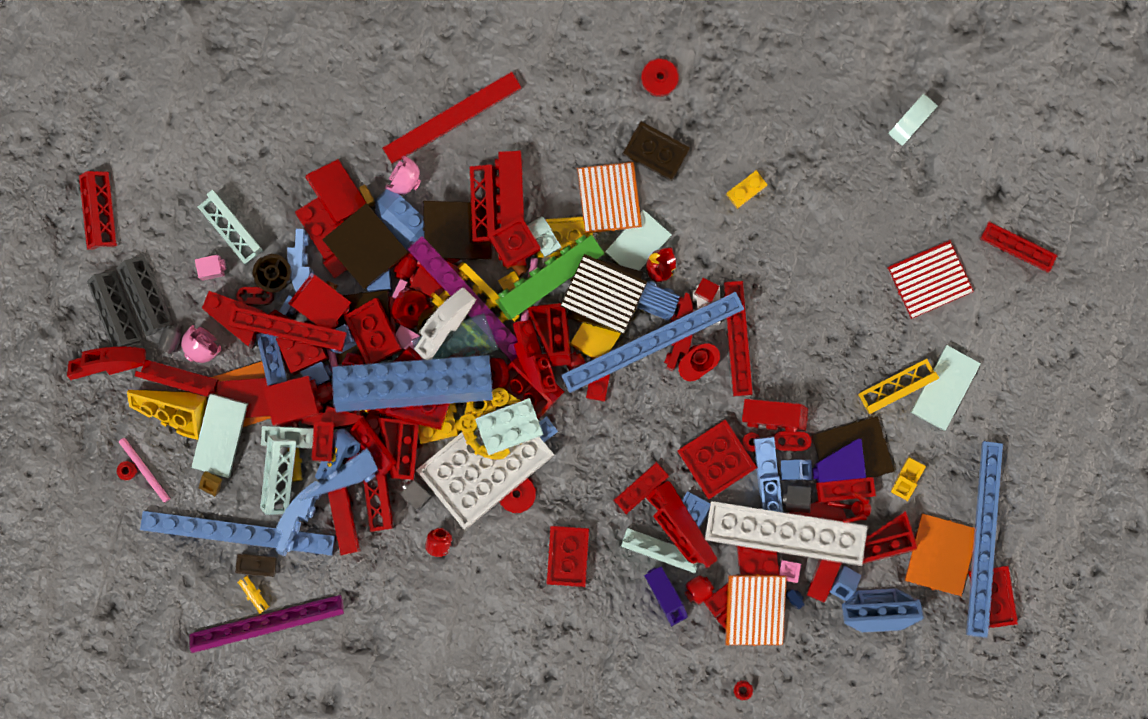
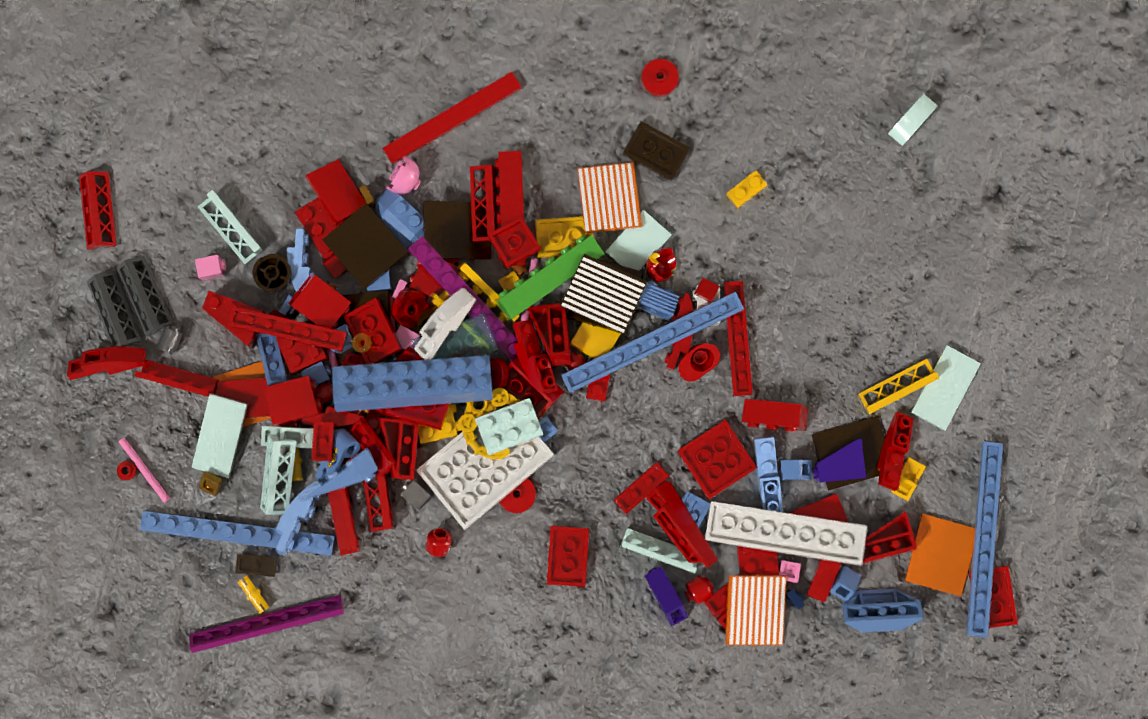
yellow wedge [127,390,207,440] -> none
bright pink cylinder [181,325,221,363] -> none
red beam [236,287,274,305] -> none
red brick [393,253,417,281] -> none
light aqua brick [527,216,561,258] -> none
red plate [733,680,753,701] -> none
red plate [742,432,760,452] -> none
red plate [773,431,812,451] -> none
flat silver brick [783,486,812,513] -> none
red plate [816,477,876,503] -> none
red plant [827,491,872,523] -> none
piece [887,240,974,319] -> none
red tile [980,222,1058,273] -> none
none -> clear yellow plate [352,333,371,353]
none -> red slope [877,412,914,491]

